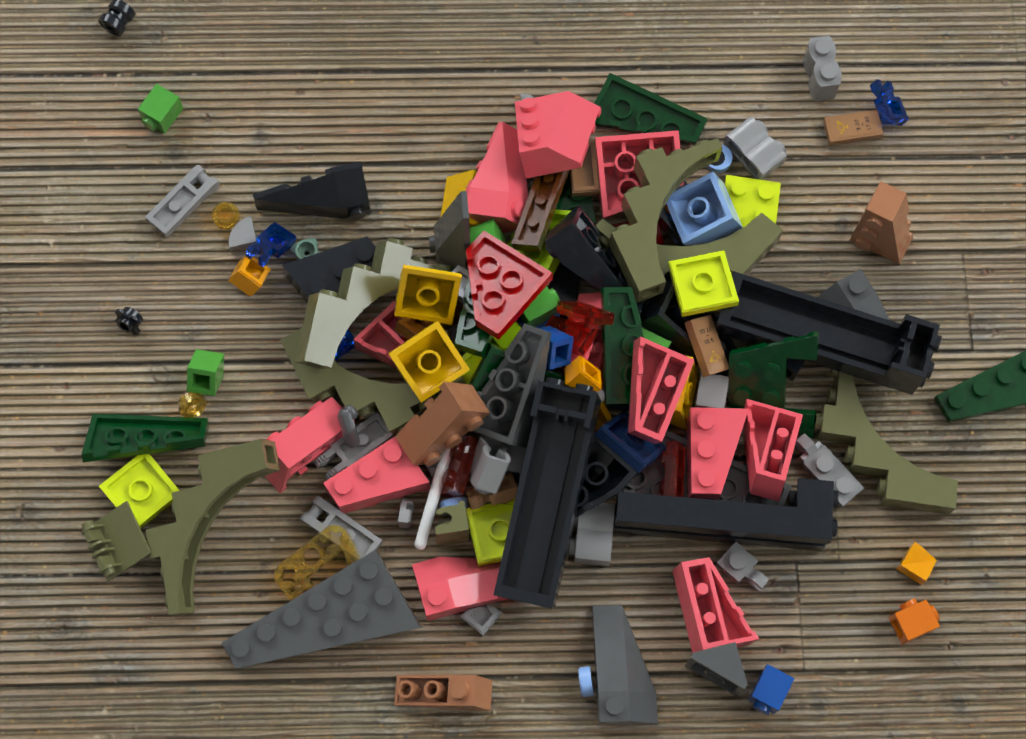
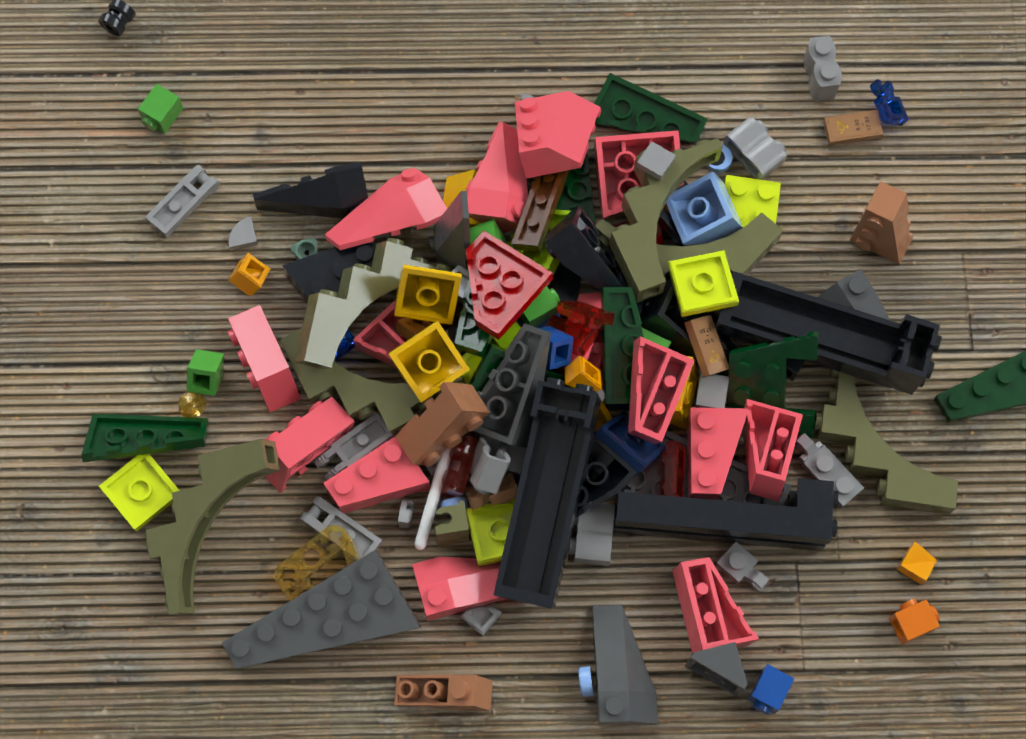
olive hinge [81,501,151,581] -> none
black plate [115,307,143,335] -> none
clear yellow plate [212,202,240,230] -> none
clear blue plate [246,222,296,267] -> none
dark grey arm [337,405,360,448] -> none
medium nougat tile [569,140,600,197] -> none
none -> coral wedge [228,305,301,413]
none -> coral wedge [325,167,447,250]
none -> light grey tile [636,141,676,181]

